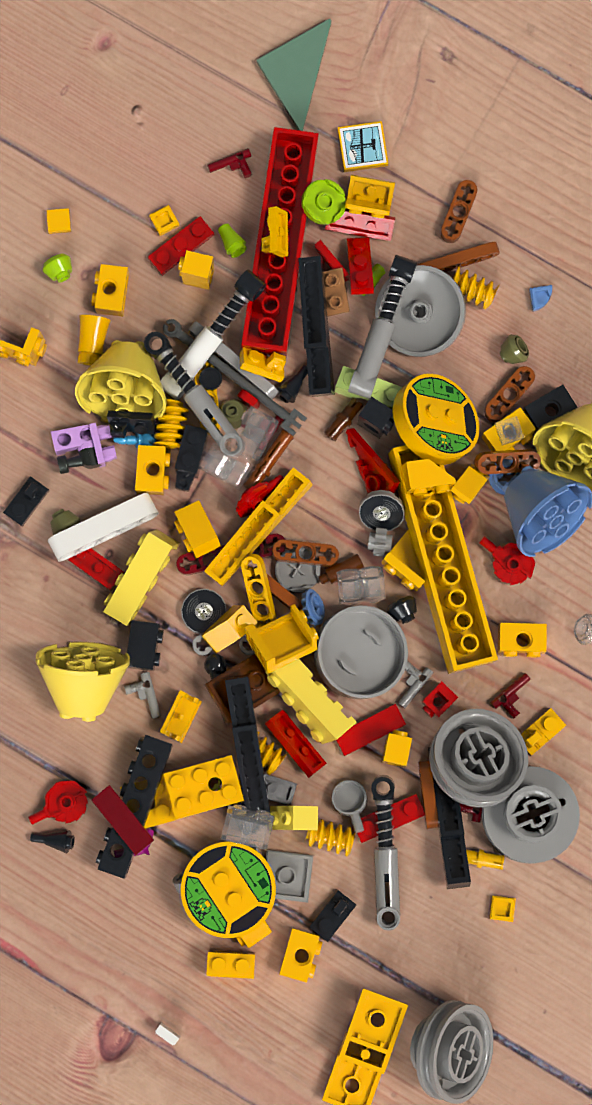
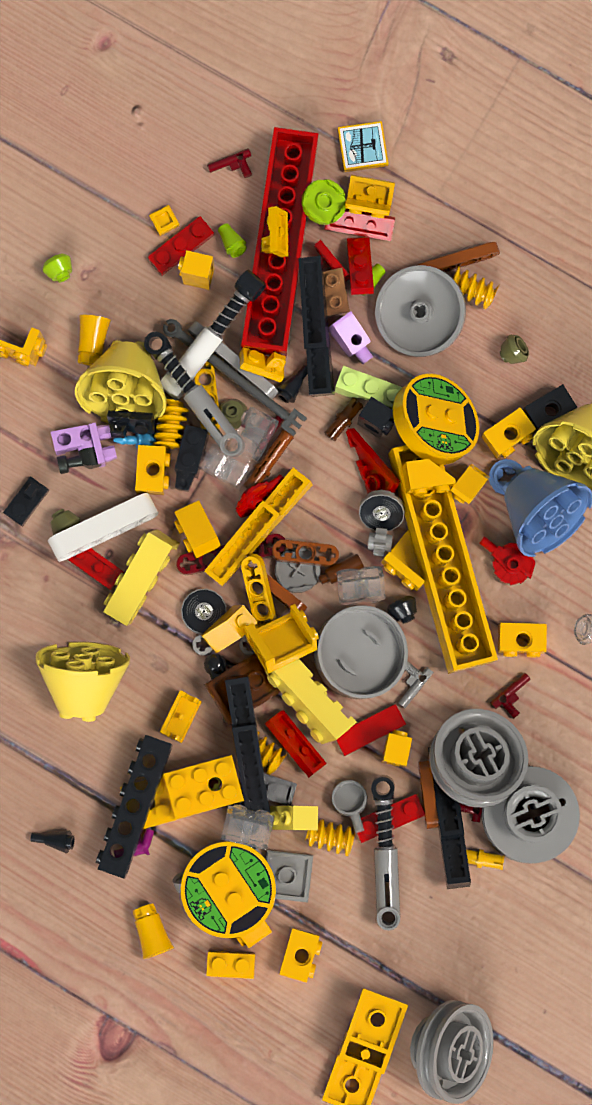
red piece [28,781,88,825] -> none
yellow tile [46,208,71,234] -> none
dark red tile [91,785,154,855] -> none
yellow brick [92,264,129,317] -> none
light grey hose [124,672,161,719] -> none
black brick [127,620,164,671] -> none
white tile [155,1023,180,1045] -> none
black piece [199,367,222,390] -> none
red tile [236,389,260,412] -> none
sand green tile [256,19,332,131] -> none
medium blue gear [301,589,325,626] -> none
black hinge [310,890,356,942] -> none
piece [348,255,417,399] -> none
red brick [422,681,458,718] -> none
dark orange beam [441,180,477,243] -> none
dark orange beam [474,449,541,474] -> none
dark orange beam [485,366,535,422] -> none
yellow tile [489,895,516,922] -> none
clear tile [495,416,524,446] -> none
yellow hinge [521,708,566,756] -> none
medium blue tile [529,285,552,312] -> none
none -> yellow plant [133,903,174,959]
none -> torso [329,311,373,365]

